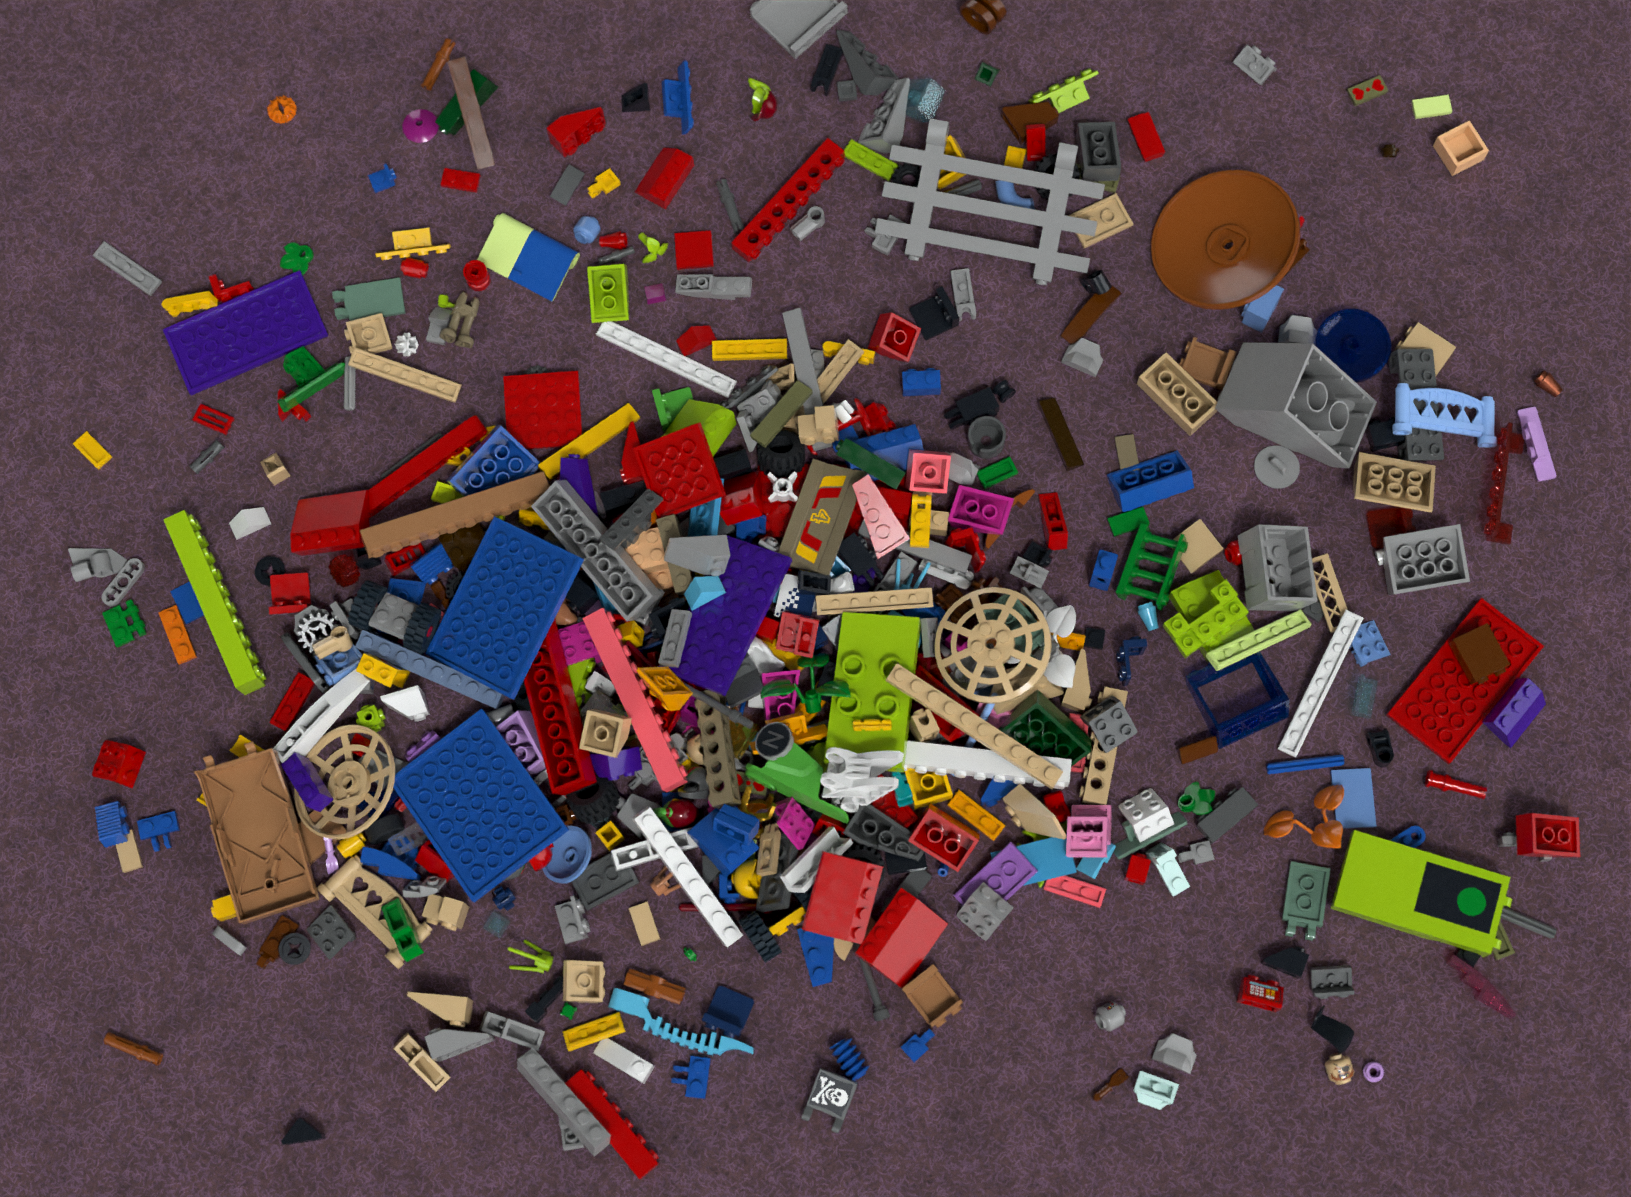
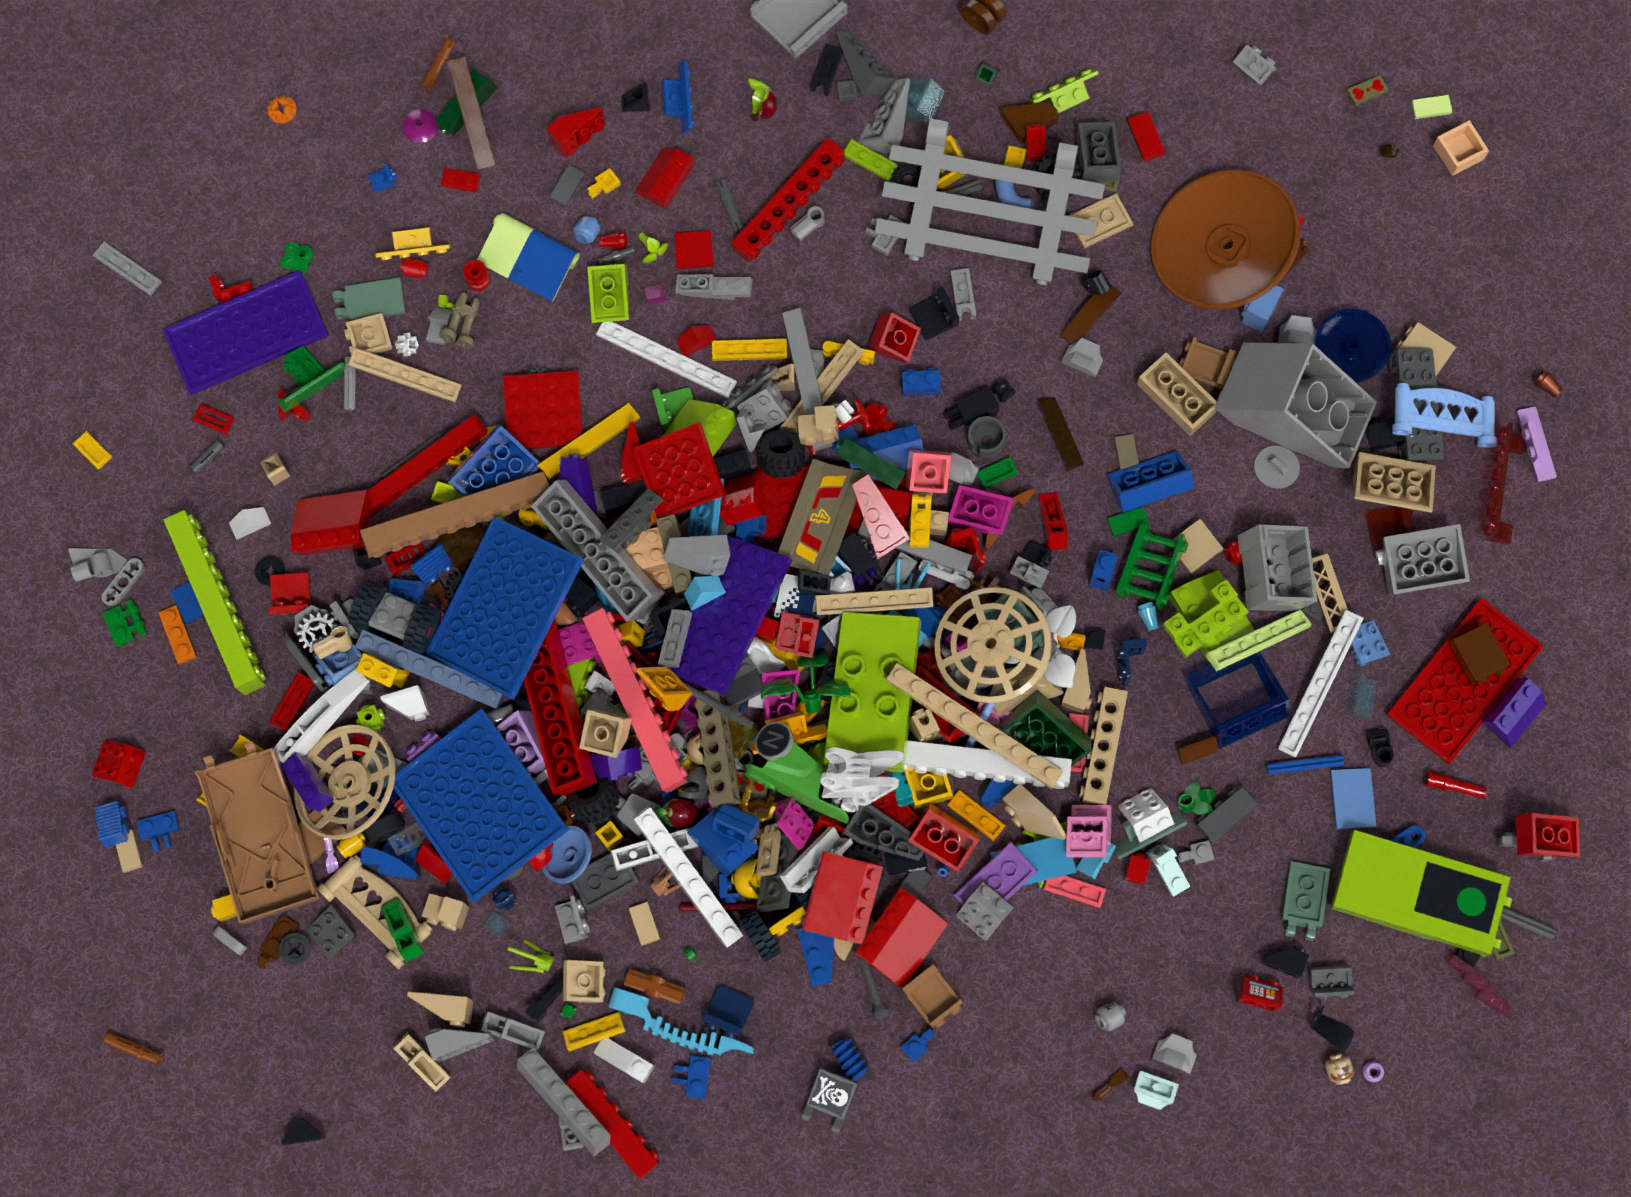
yellow plate [161,291,218,317] -> none
clear red gear [328,554,361,588] -> none
light grey slope [403,876,447,898] -> none
olive tile [750,380,813,448] -> none
light grey slope [758,536,780,553] -> none
white brick [768,471,798,503] -> none
yellow axle [853,719,892,731] -> none
light grey plate [920,618,941,658] -> none
red bracket [1043,791,1071,823] -> none
dark grey bracket [1080,695,1138,753] -> none
orange plant [1264,785,1344,848] -> none

